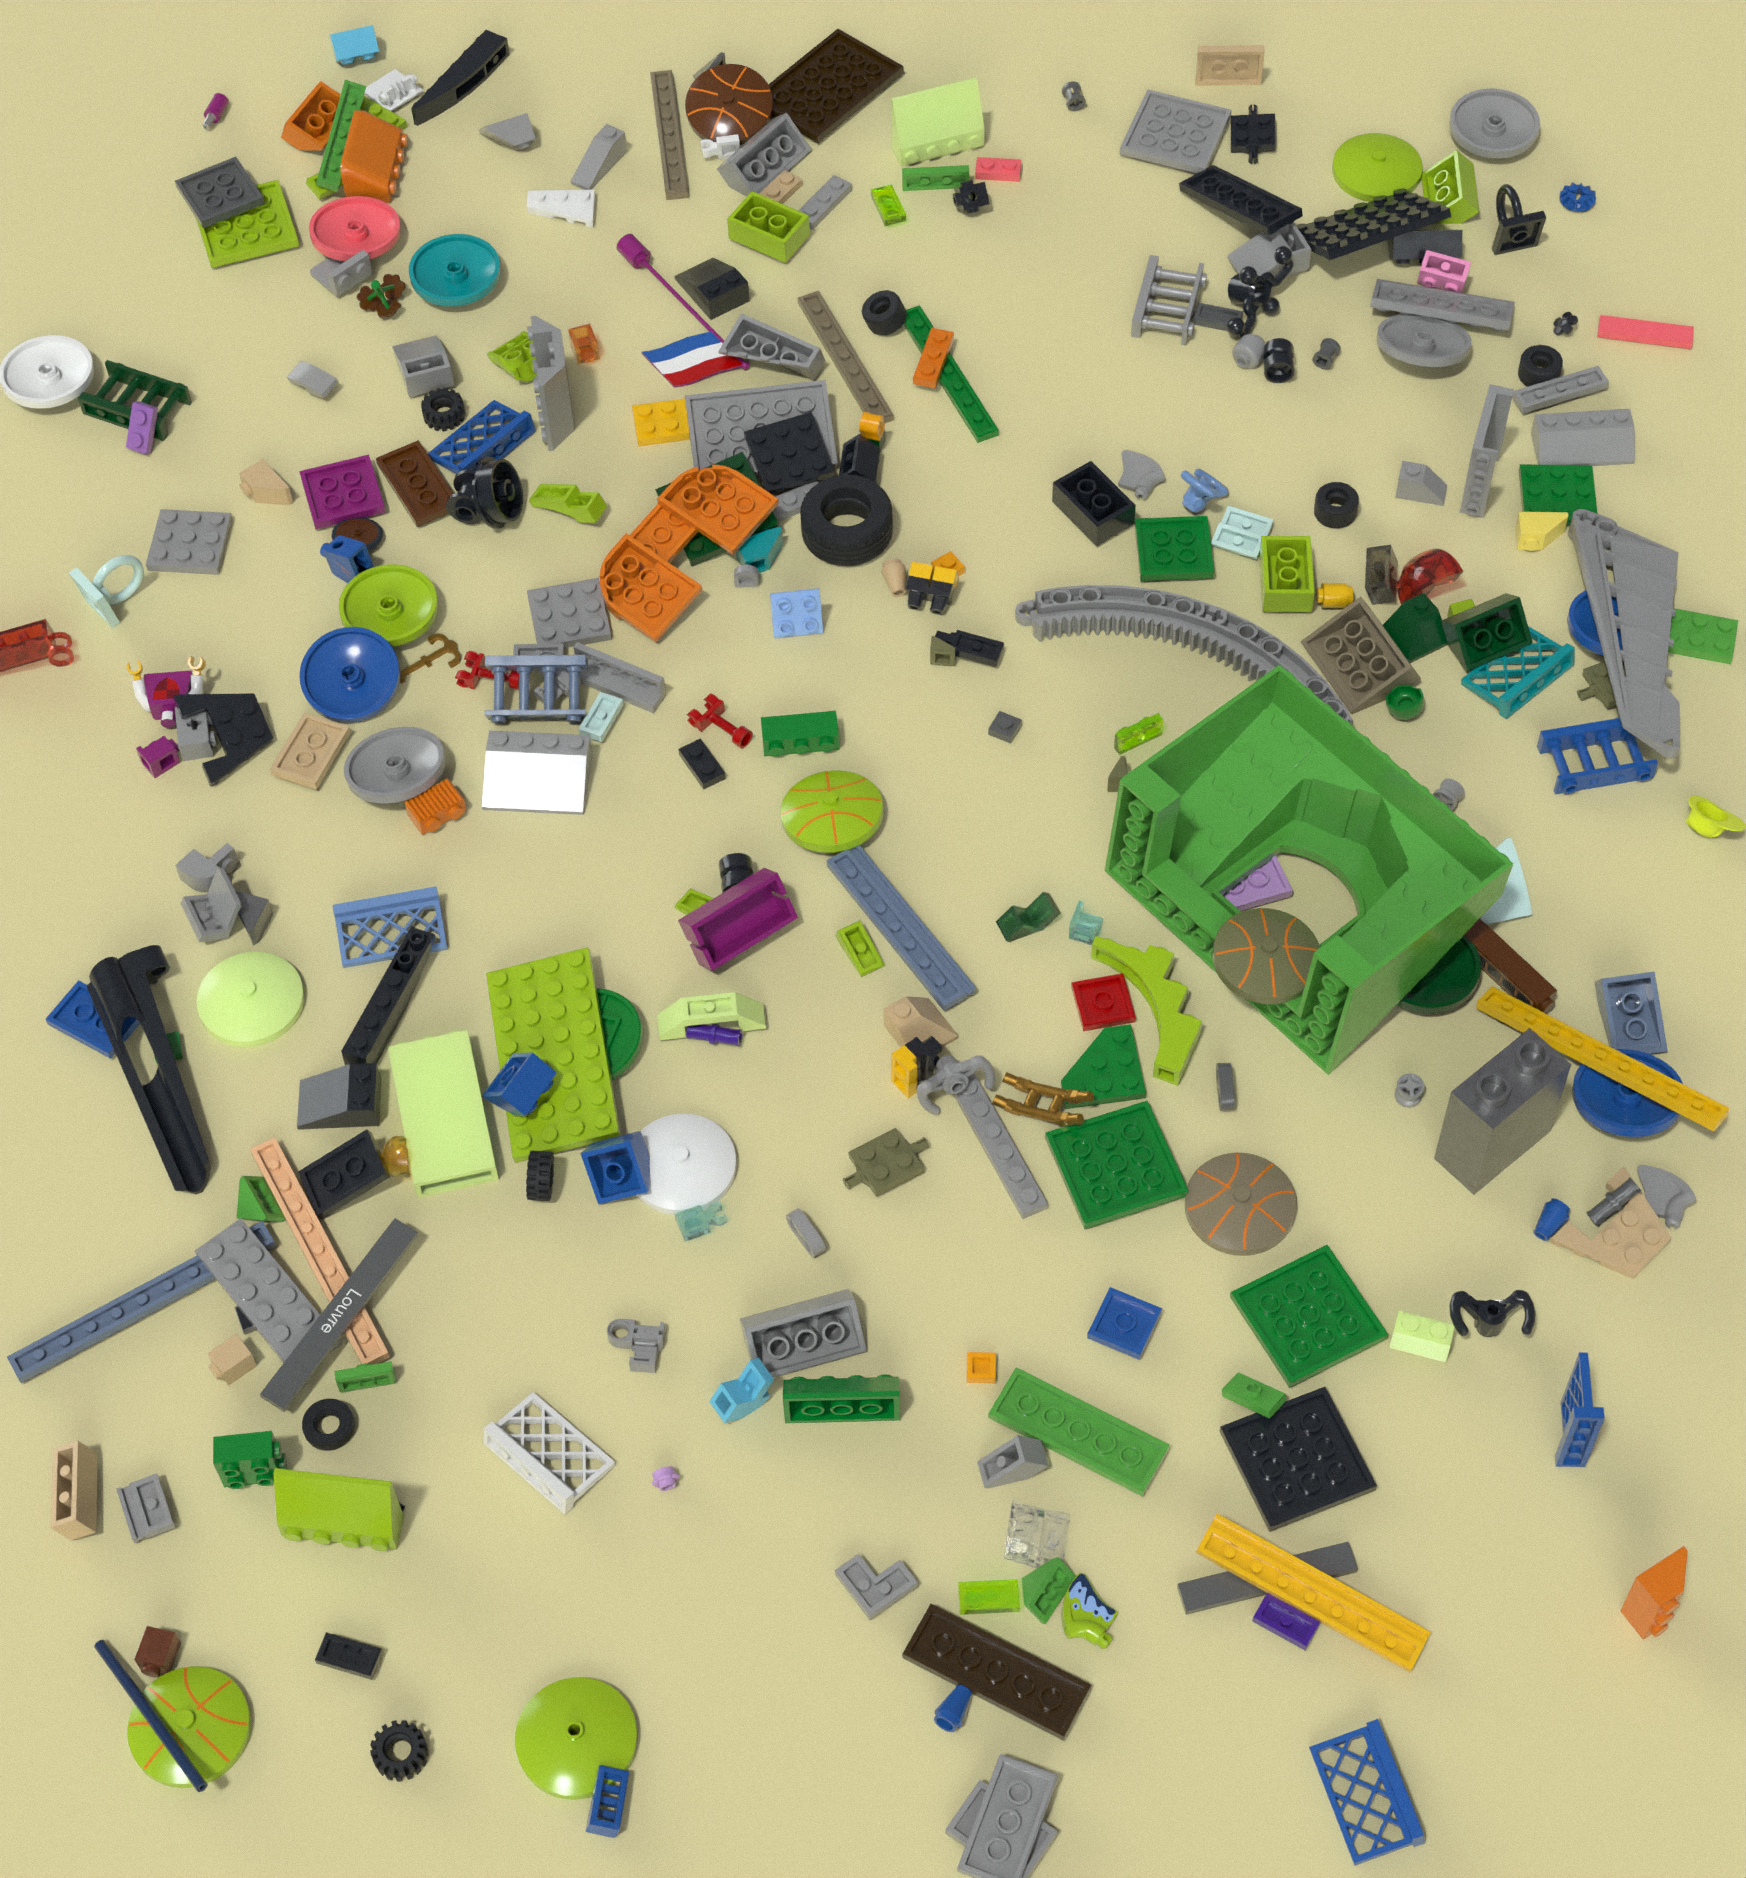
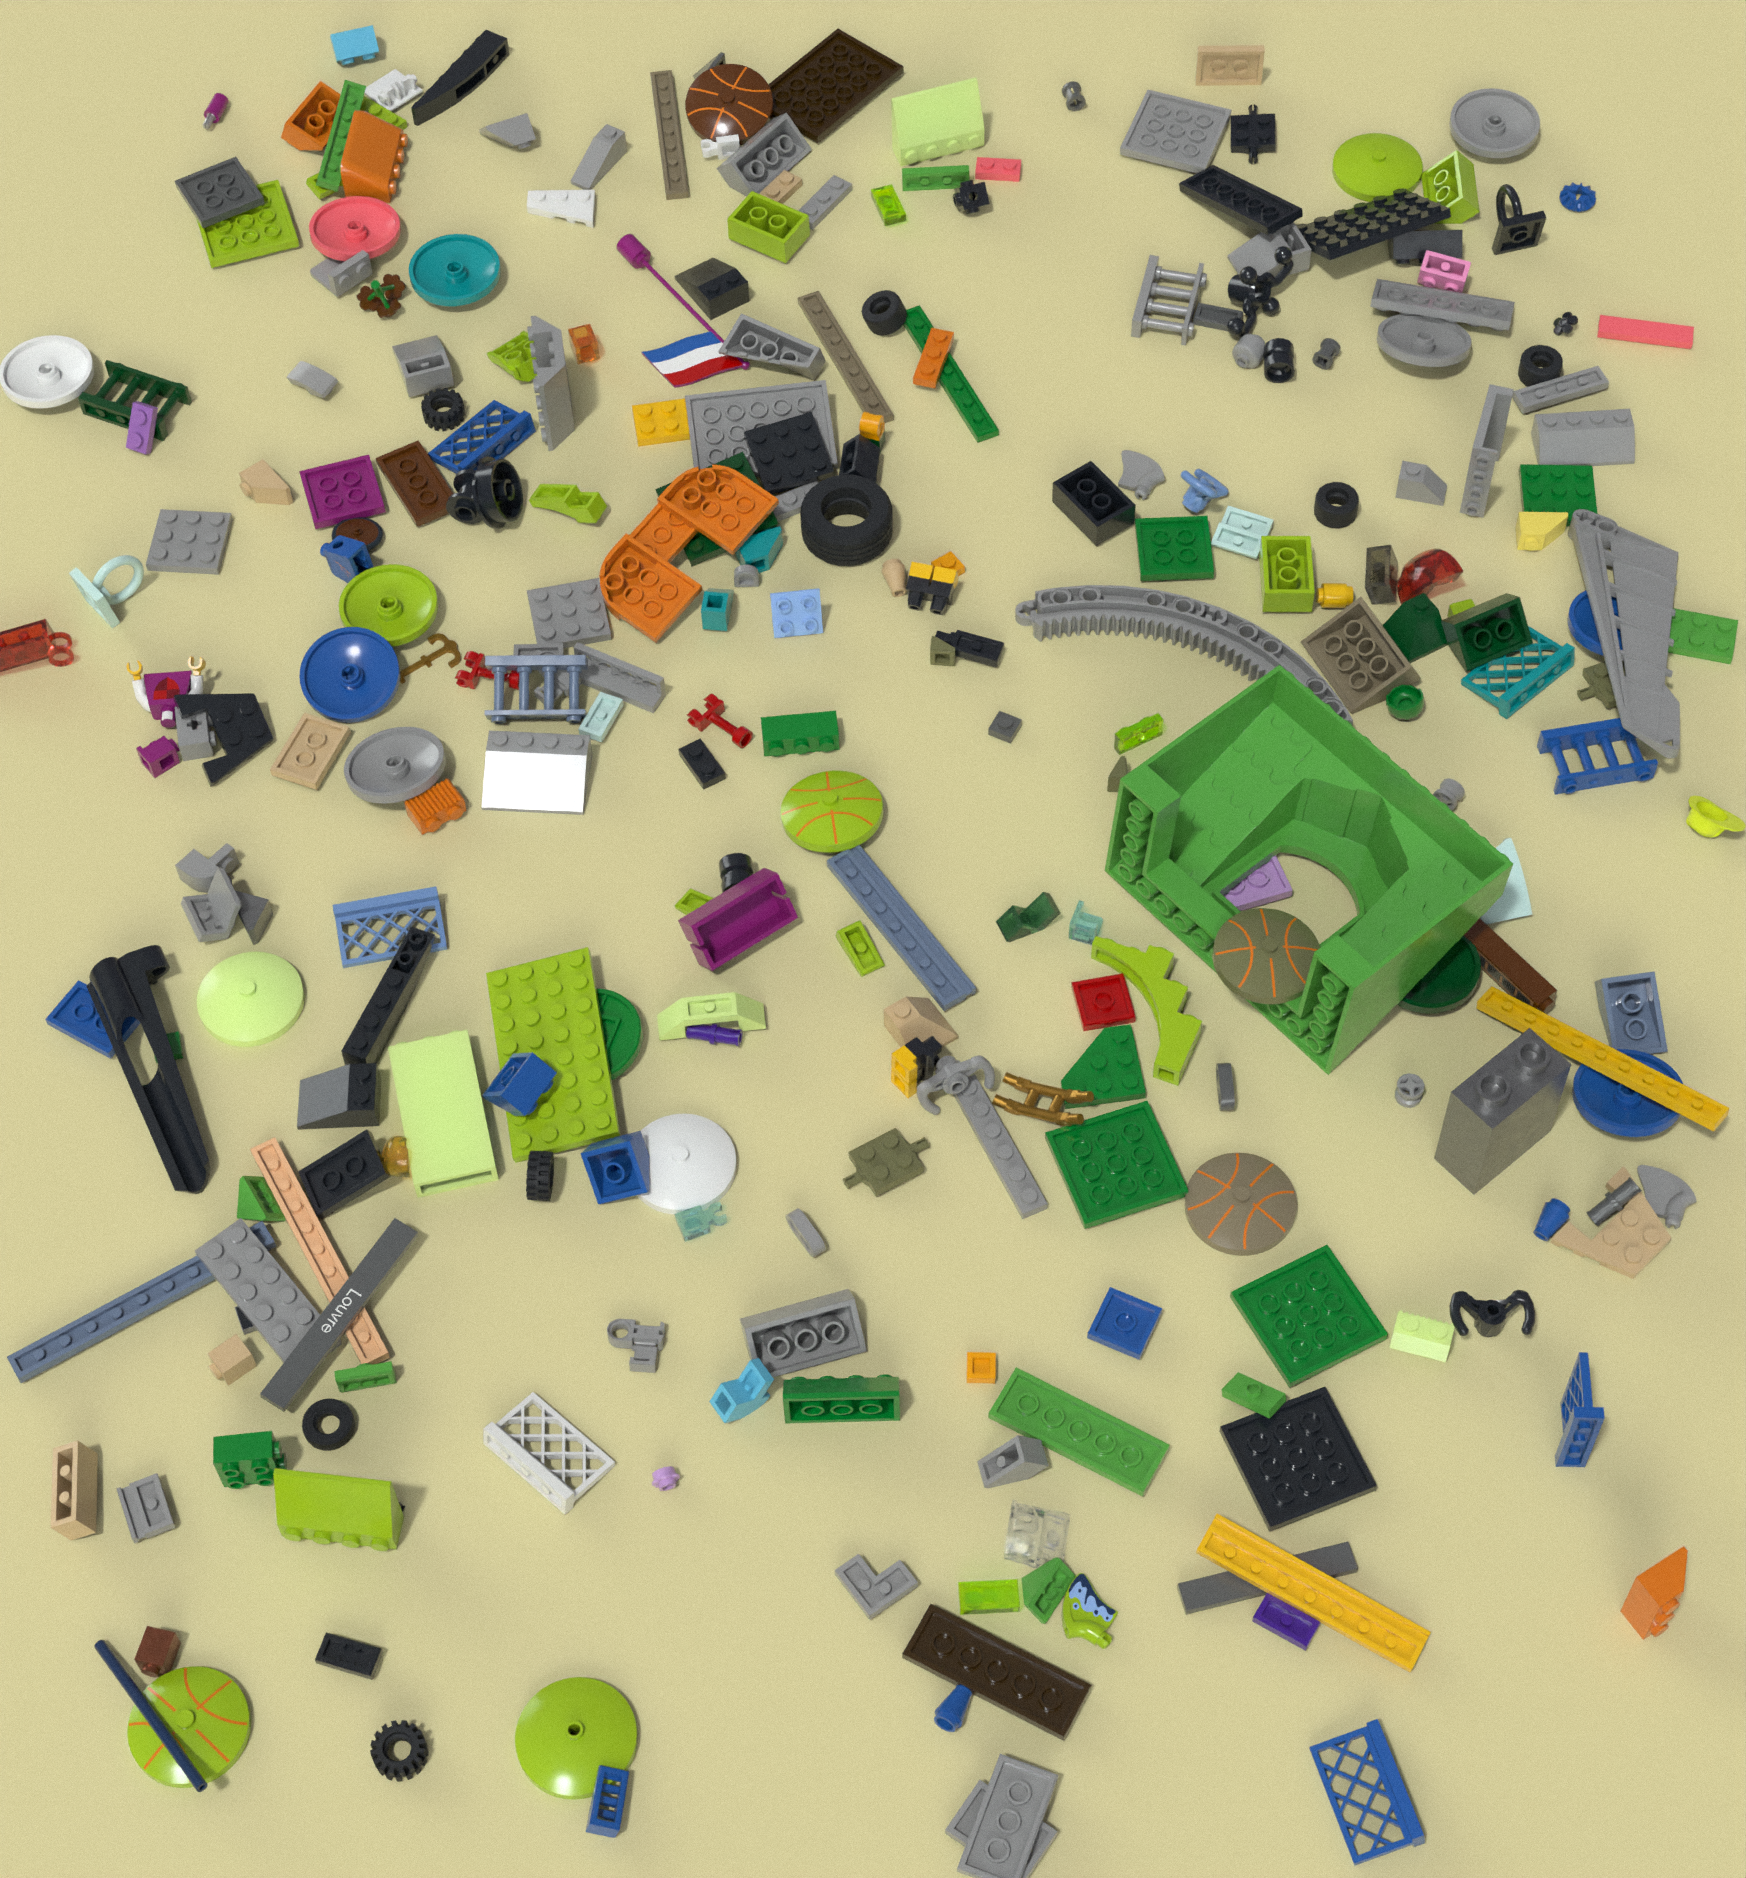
none -> teal slope [701,588,734,631]

